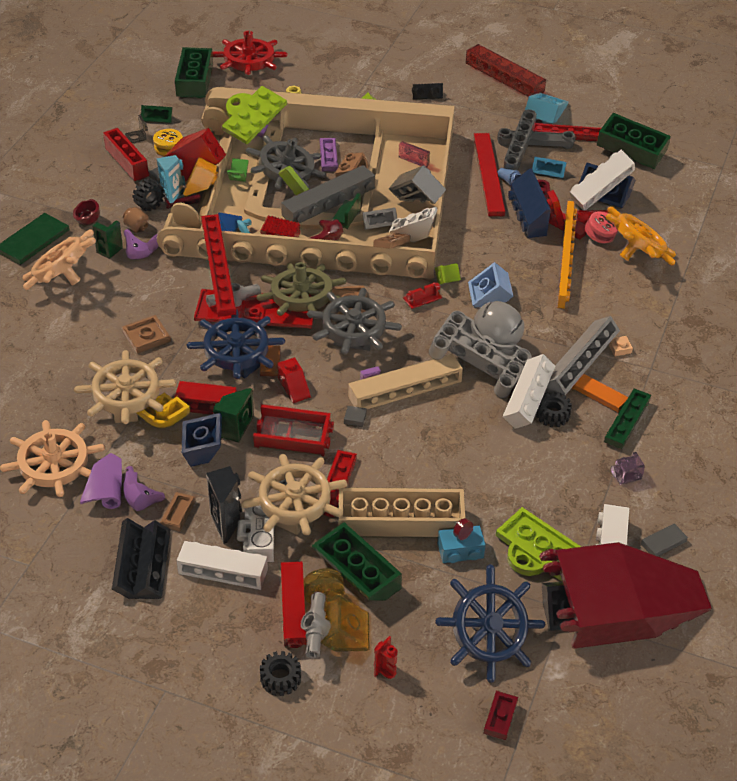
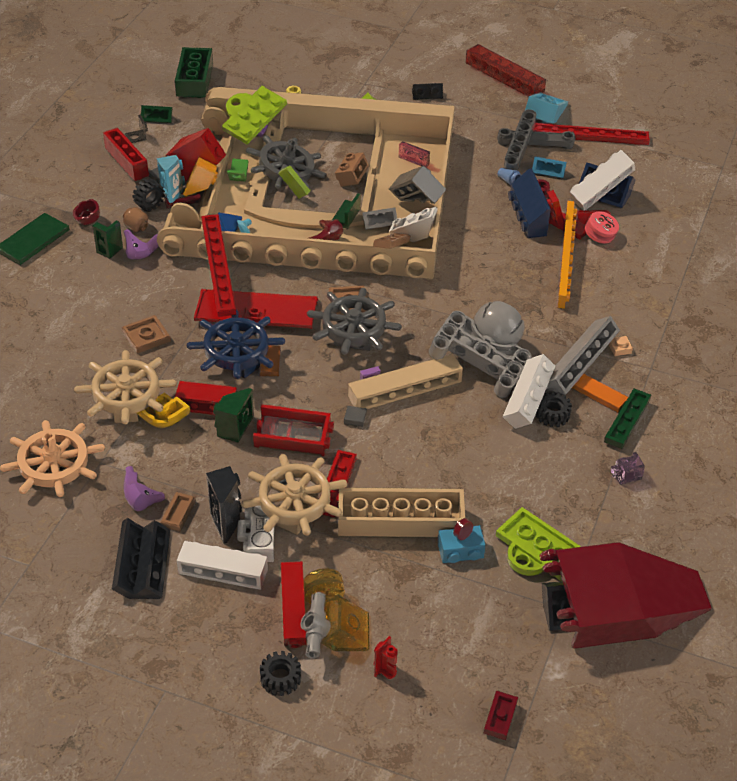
light nougat piece [22,229,96,290] -> none
medium lavender panel [80,453,122,509] -> none
yellow head [153,129,183,156] -> none
dark blue slope [181,413,222,467] -> none
light grey pin [206,283,261,307] -> none
red piece [213,31,288,75] -> none
olive piece [256,262,346,316] -> none
red brick [260,215,300,238] -> none
red slope [277,357,311,403] -> none
dark grey brick [281,165,375,223] -> none
dark green slope [312,522,402,601] -> none
medium lavender tile [320,138,338,172] -> none
red hinge [403,282,443,309] -> none
lime bracket [435,263,461,285] -> none
dark blue piece [435,564,546,683] -> none
light blue slope [468,262,513,307] -> none
red tile [473,133,505,217] -> none
white brick [596,504,629,545] -> none
dark green brick [597,113,671,169] -> none
light orange piece [606,206,676,266] -> none
dark grey tile [641,523,688,556] -> none

